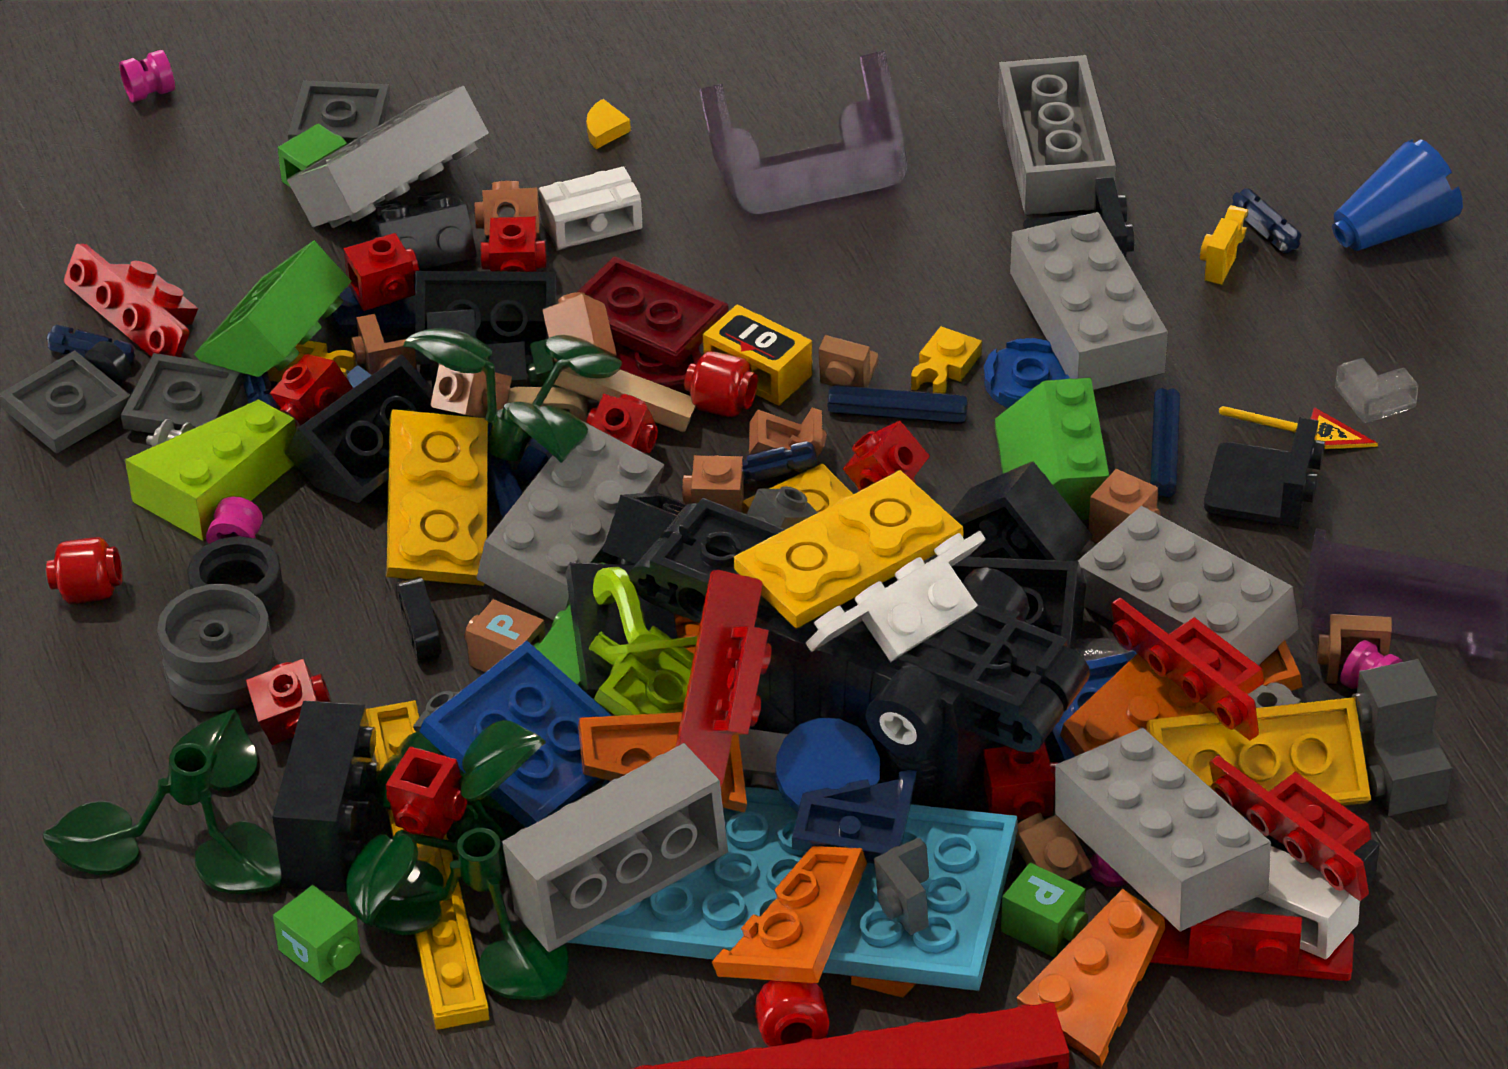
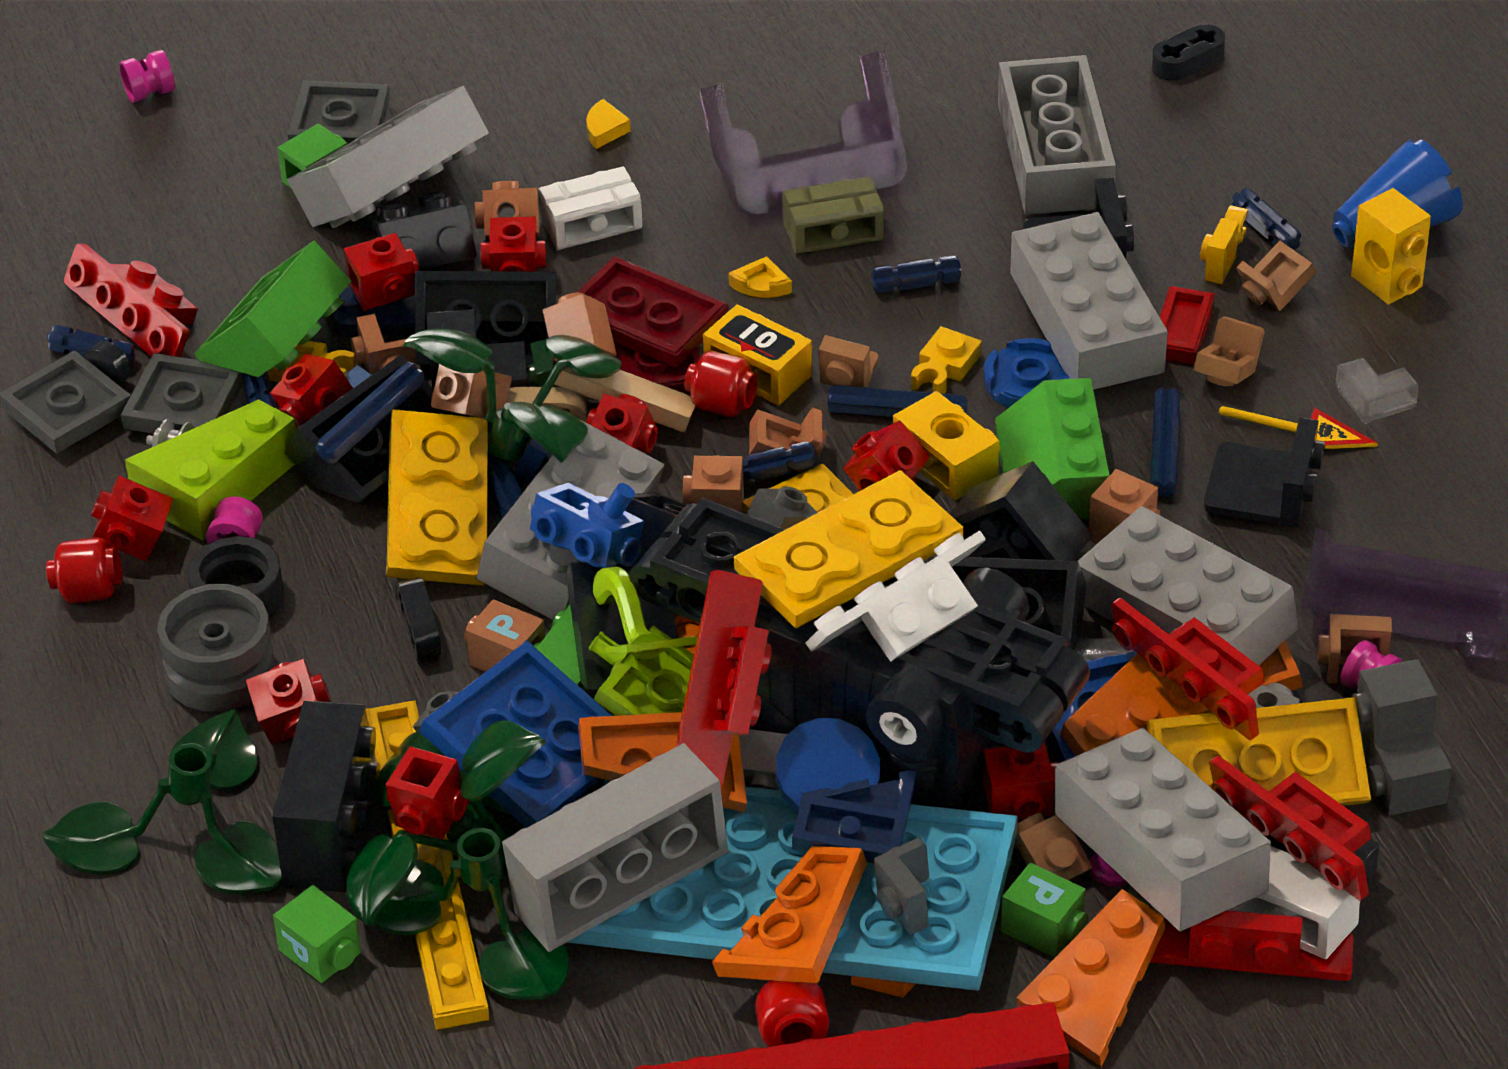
none -> red brick [90,475,173,561]
none -> dark blue axle [315,362,425,464]
none -> blue brick [530,482,644,568]
none -> yellow tile [729,256,792,298]
none -> olive brick [783,176,884,255]
none -> dark blue axle [871,255,961,293]
none -> yellow brick [893,391,1000,501]
none -> black beam [1152,24,1225,80]
none -> red tile [1159,286,1215,365]
none -> medium nougat bracket [1193,316,1265,386]
none -> medium nougat bracket [1236,241,1317,312]
none -> yellow brick [1351,188,1431,305]

